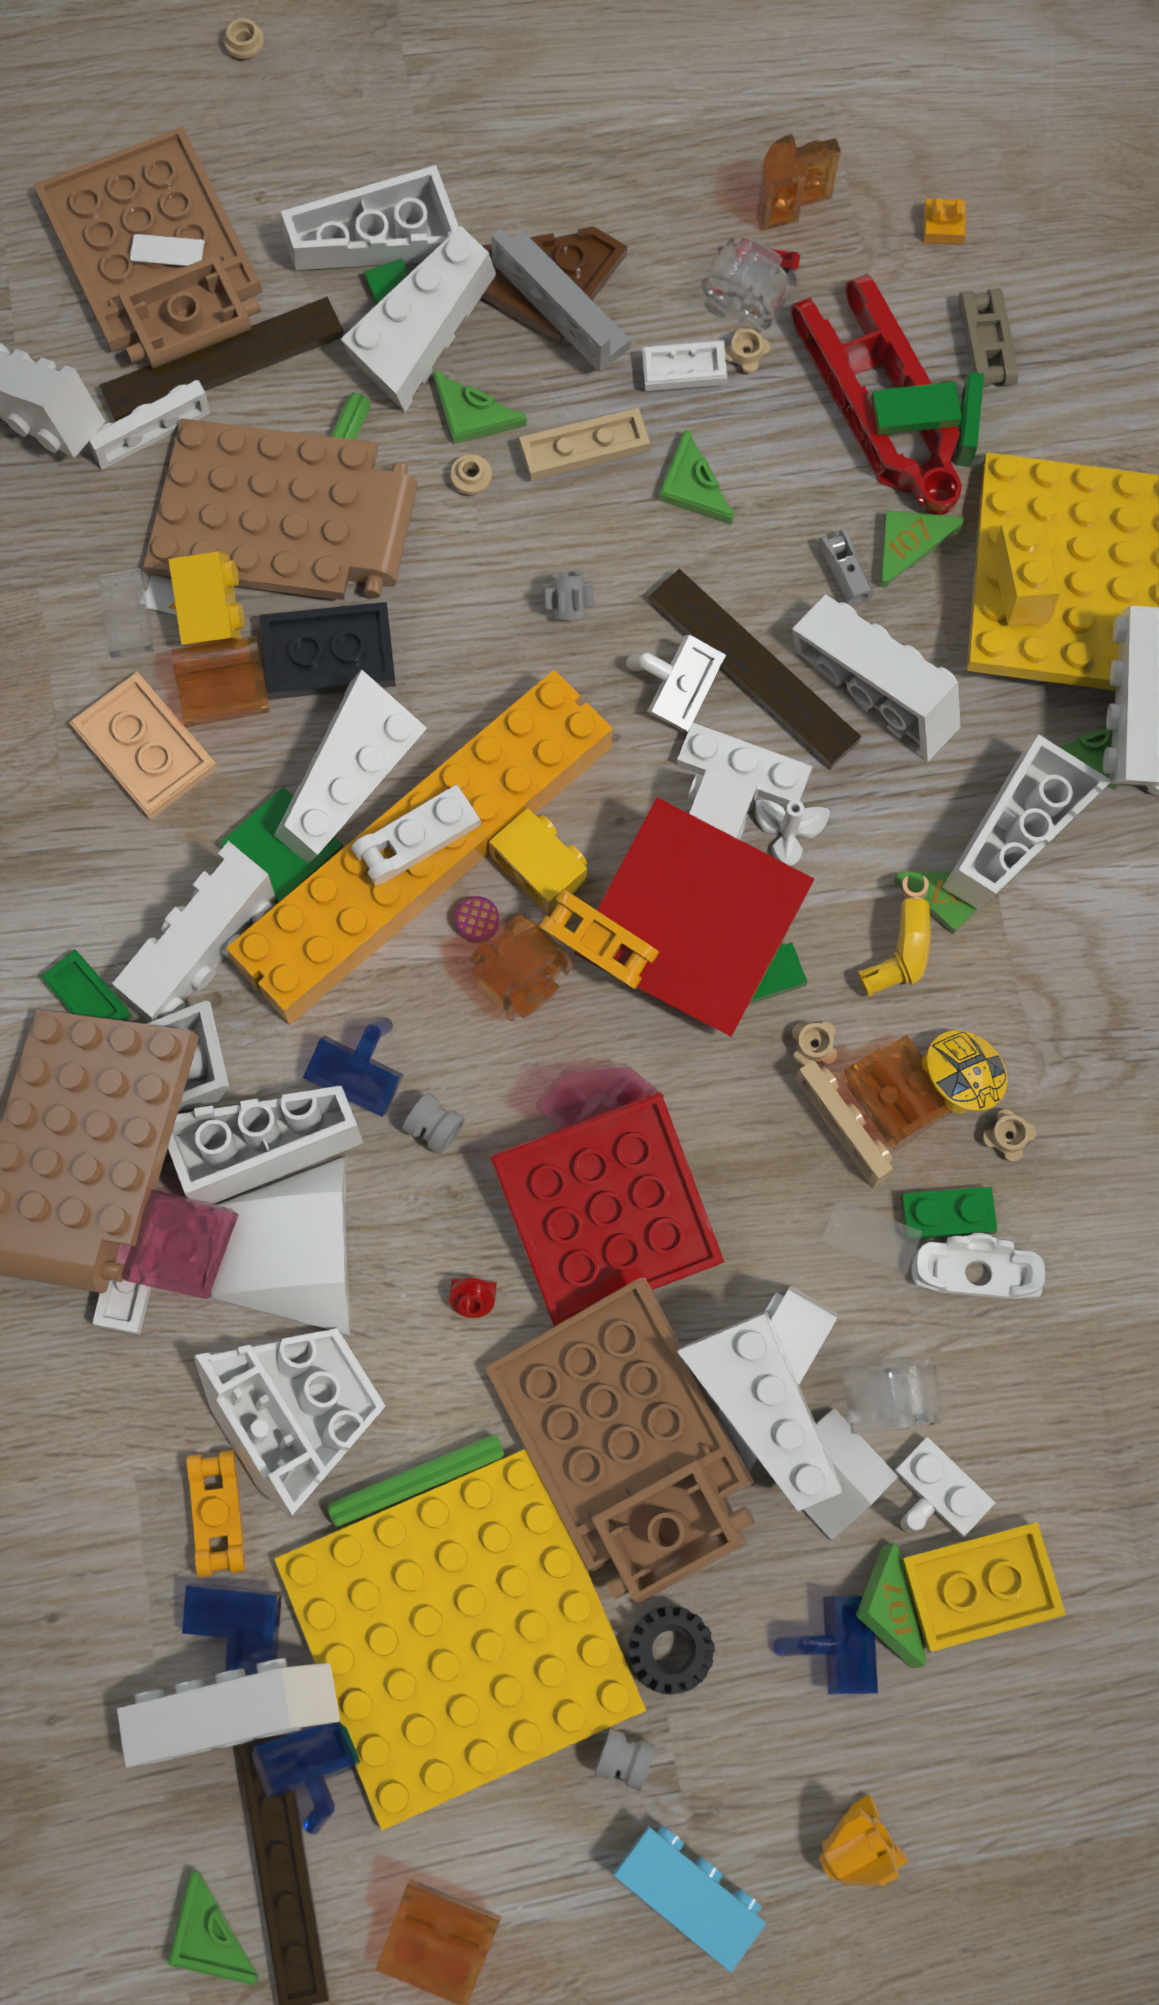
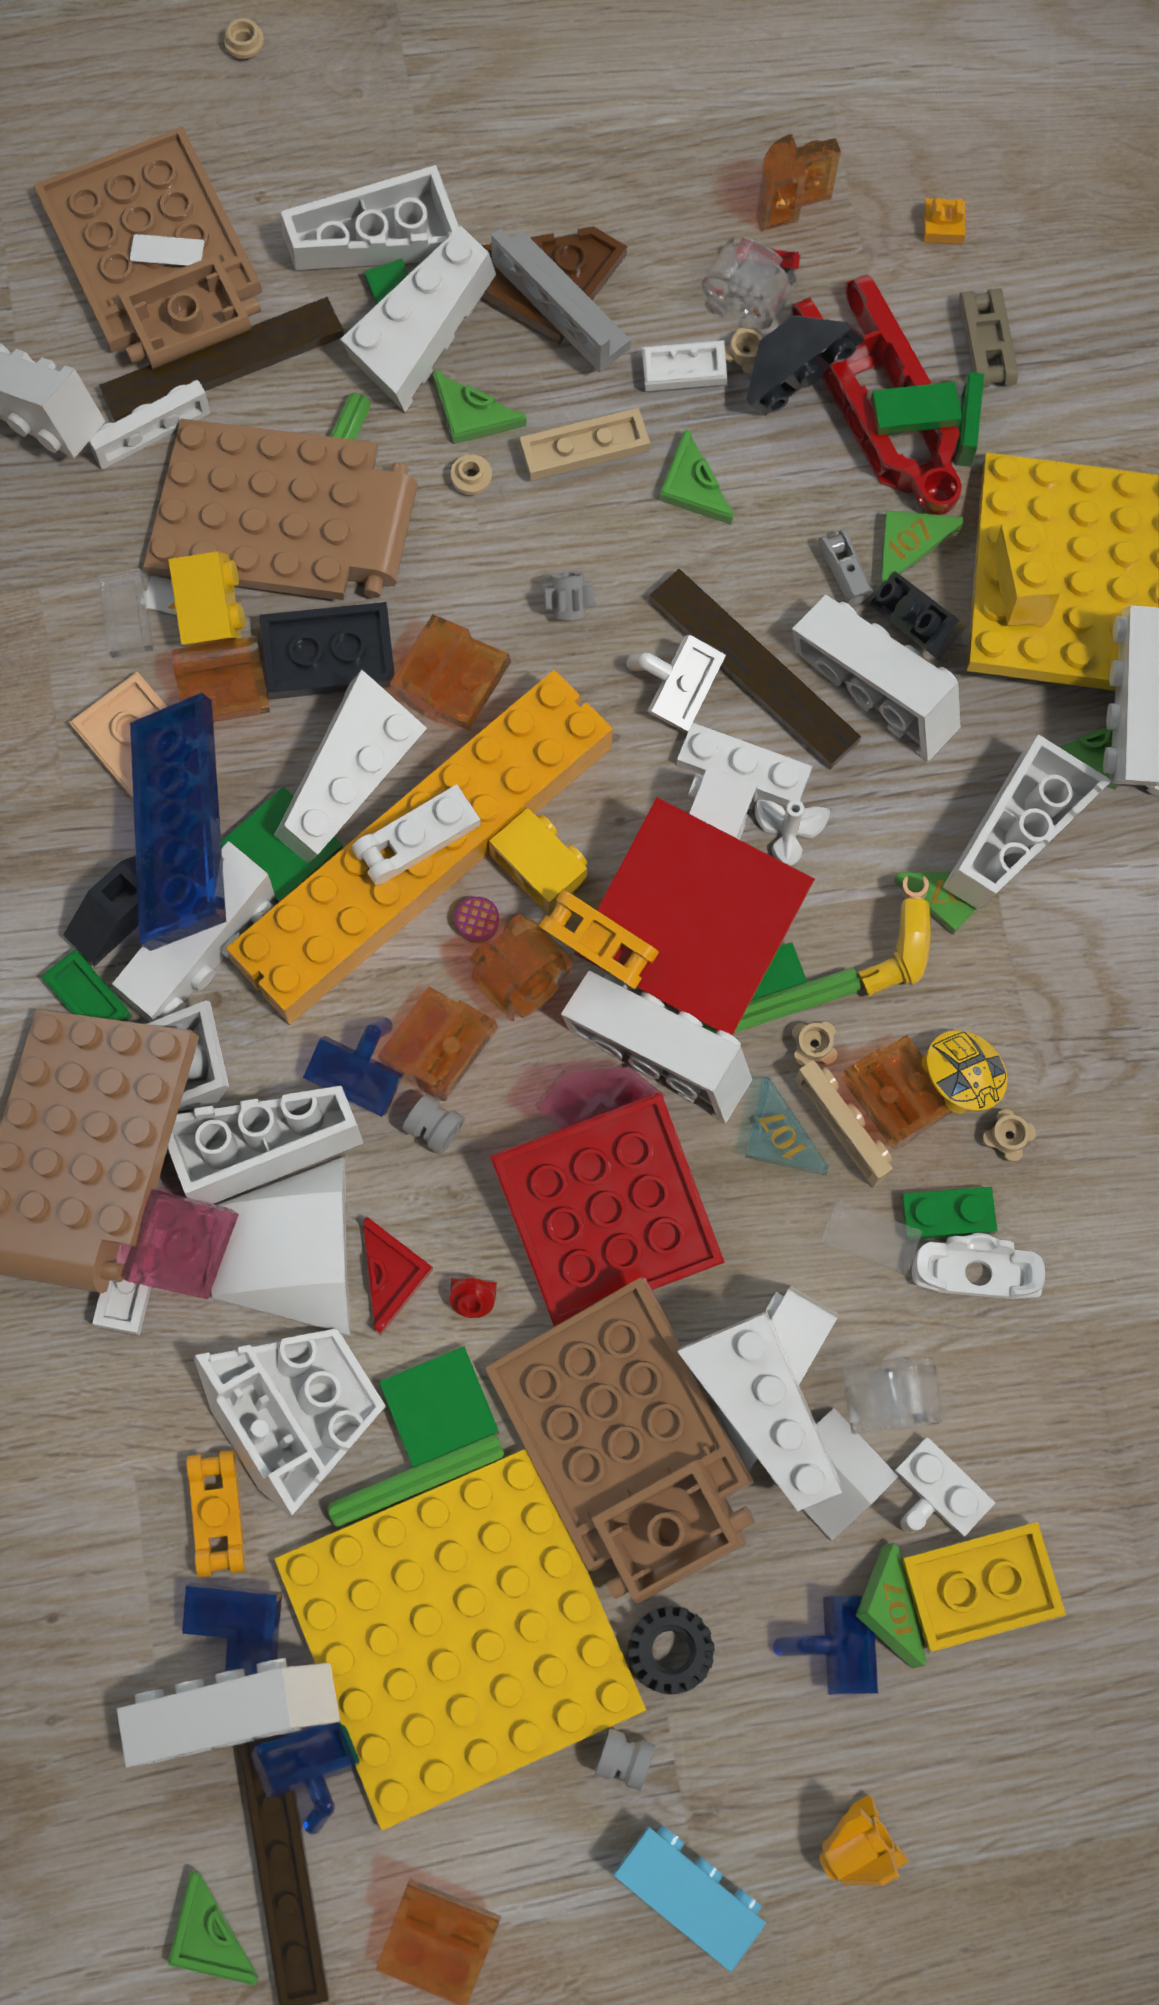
none -> black slope [63,846,191,967]
none -> clear blue plate [130,692,226,951]
none -> red tile [363,1217,433,1336]
none -> clear orange brick [377,986,498,1101]
none -> green tile [379,1346,499,1468]
none -> clear orange brick [390,614,511,731]
none -> white wedge [561,971,752,1124]
none -> bright green axle [700,968,861,1034]
none -> clear light blue tile [745,1076,829,1176]
none -> black slope [746,315,865,416]
none -> black slope [869,571,966,660]

